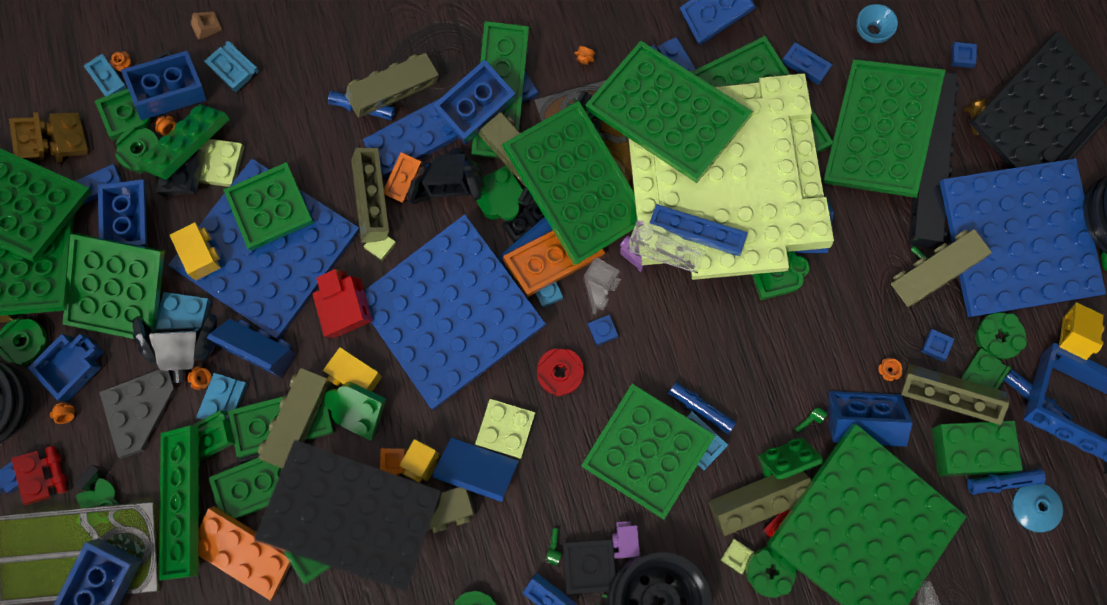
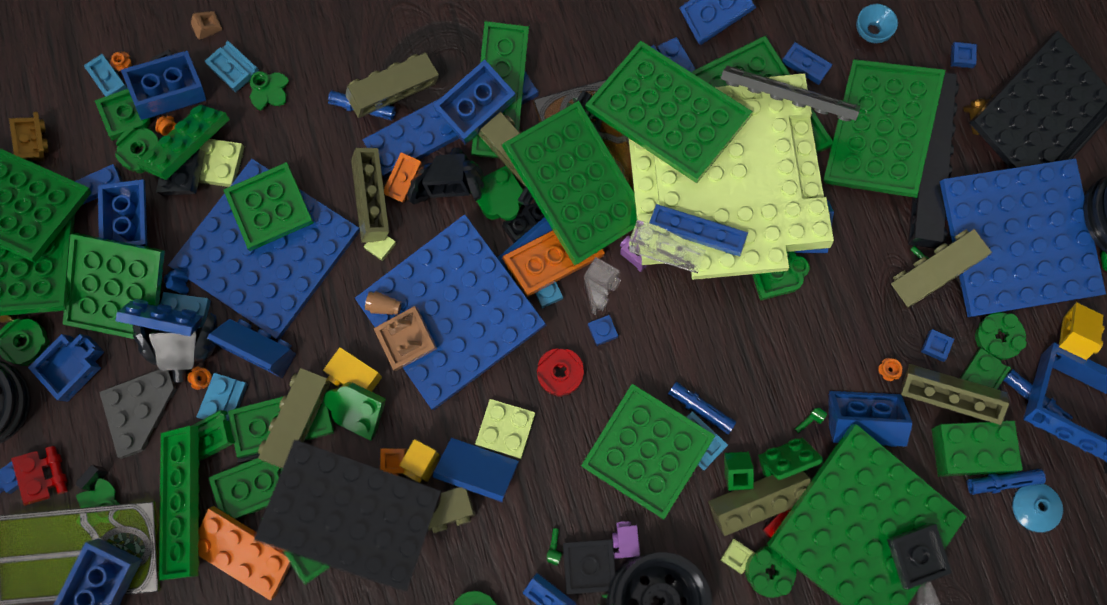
pearl gold bracket [45,112,88,163] -> none
orange plate [50,403,75,424] -> none
yellow brick [170,223,221,281] -> none
red piece [313,269,373,338] -> none
orange plate [574,46,595,65] -> none
none -> blue plate [115,299,203,336]
none -> blue plate [164,270,189,295]
none -> green plate [250,72,289,111]
none -> medium nougat cone [365,291,402,315]
none -> medium nougat plate [373,306,437,371]
none -> dark grey plate [721,66,861,121]
none -> green brick [724,452,754,490]
none -> black plate [887,523,952,590]

